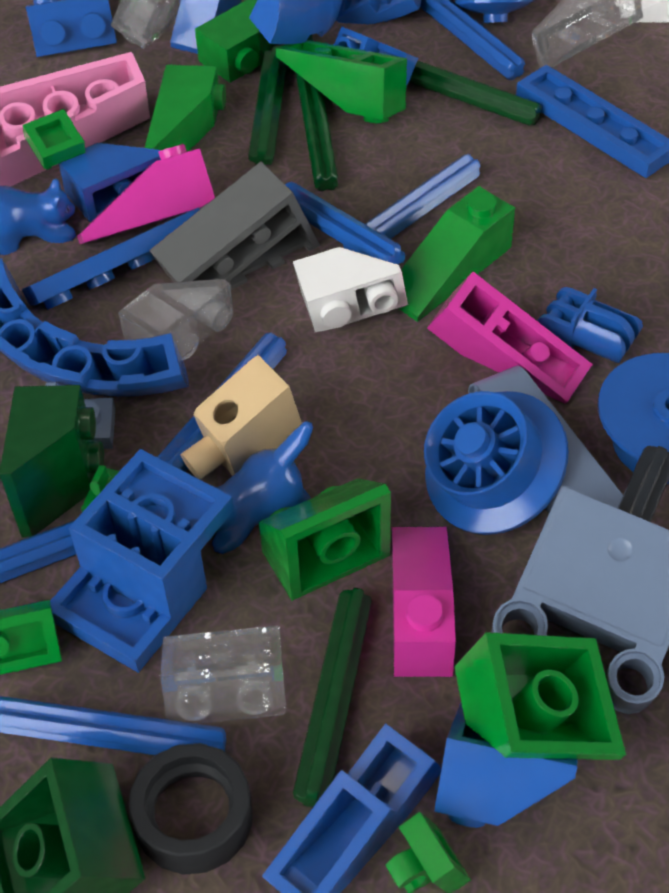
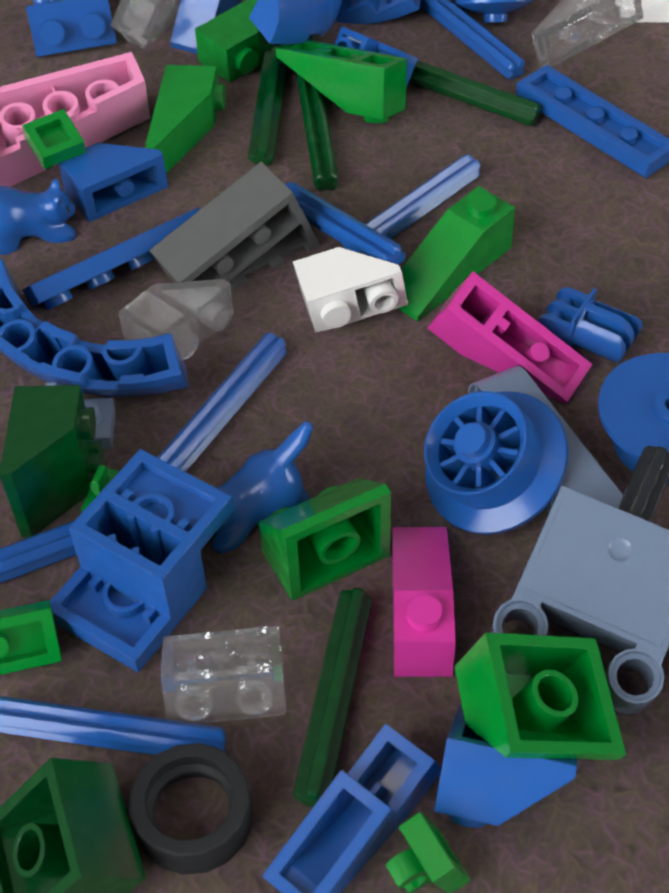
dark pink slope [77,144,215,245] -> none
tan torso [180,355,302,480] -> none

